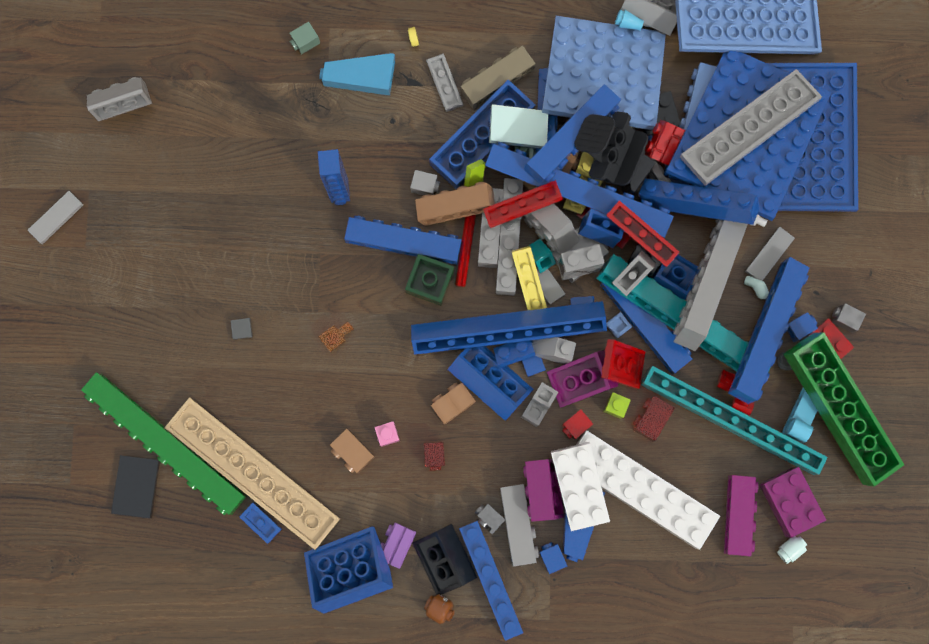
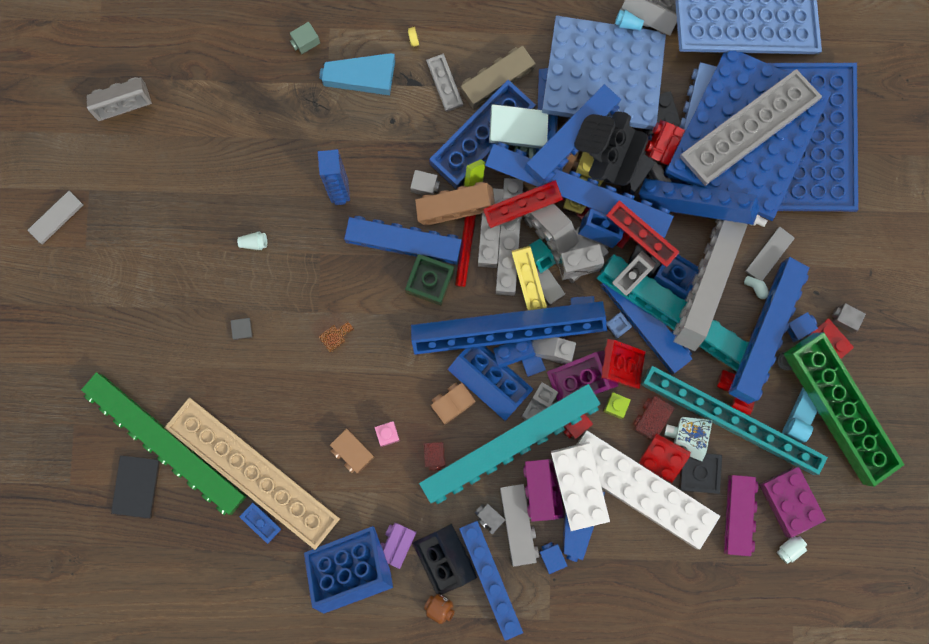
none -> light aqua cone [238,231,267,250]
none -> teal brick [419,384,600,505]
none -> red plate [638,433,691,483]
none -> light aqua torso [664,417,712,461]
none -> black plate [680,453,722,494]

